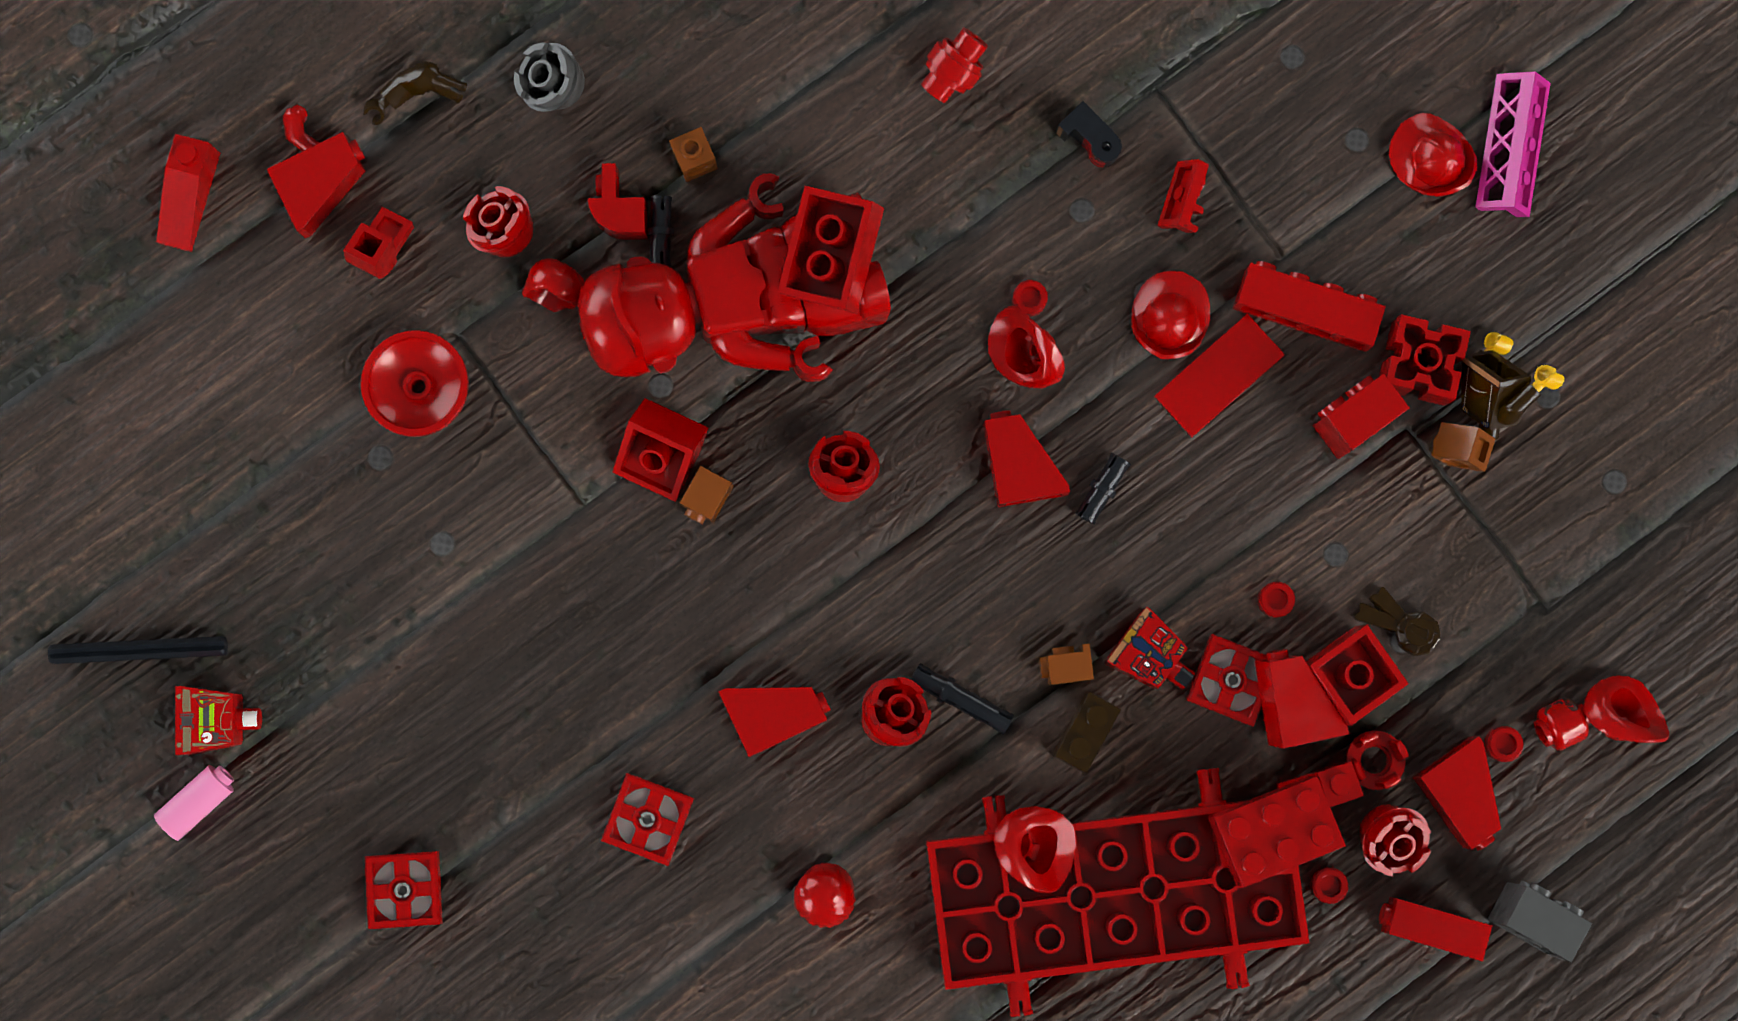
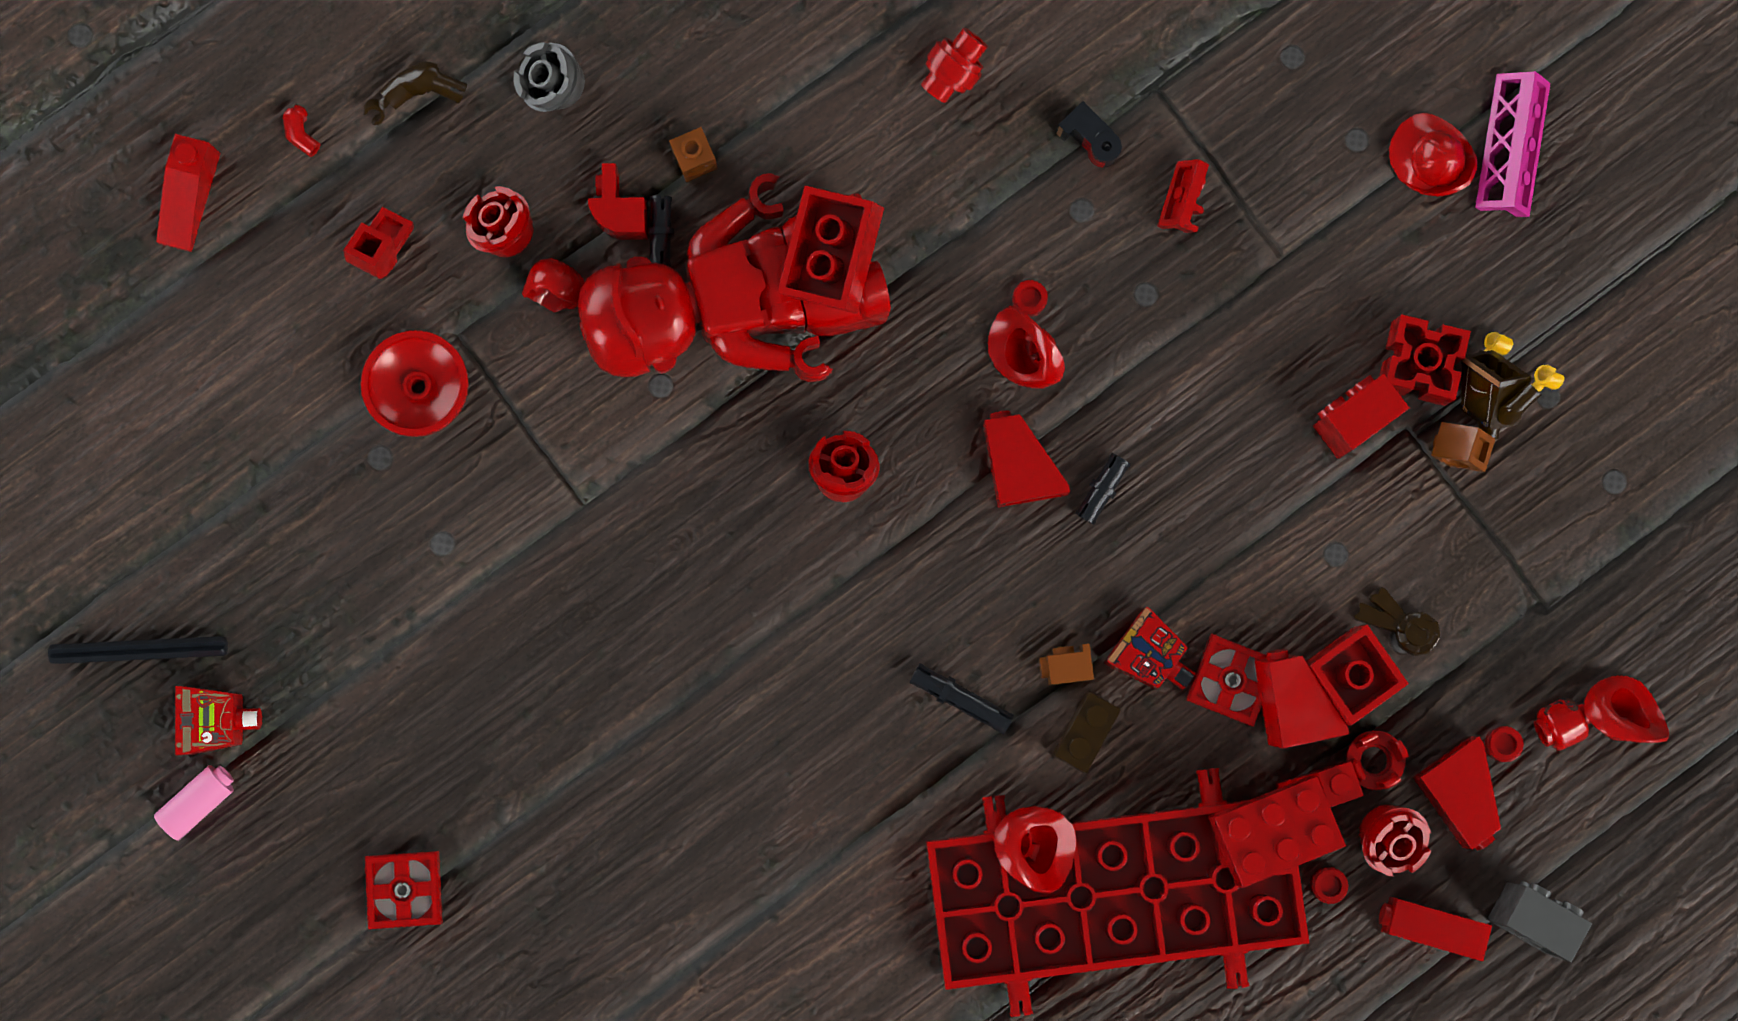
red slope [267,132,366,239] -> none
red piece [601,773,694,866] -> none
red slope [612,398,709,502] -> none
dark orange brick [680,466,734,525] -> none
red slope [718,687,831,757] -> none
red hair [794,863,856,928] -> none
red cone [861,677,931,747] -> none
red hat [1131,271,1210,359] -> none
red piece [1154,313,1285,438] -> none
red brick [1233,261,1386,352] -> none
red tile [1258,582,1295,618] -> none

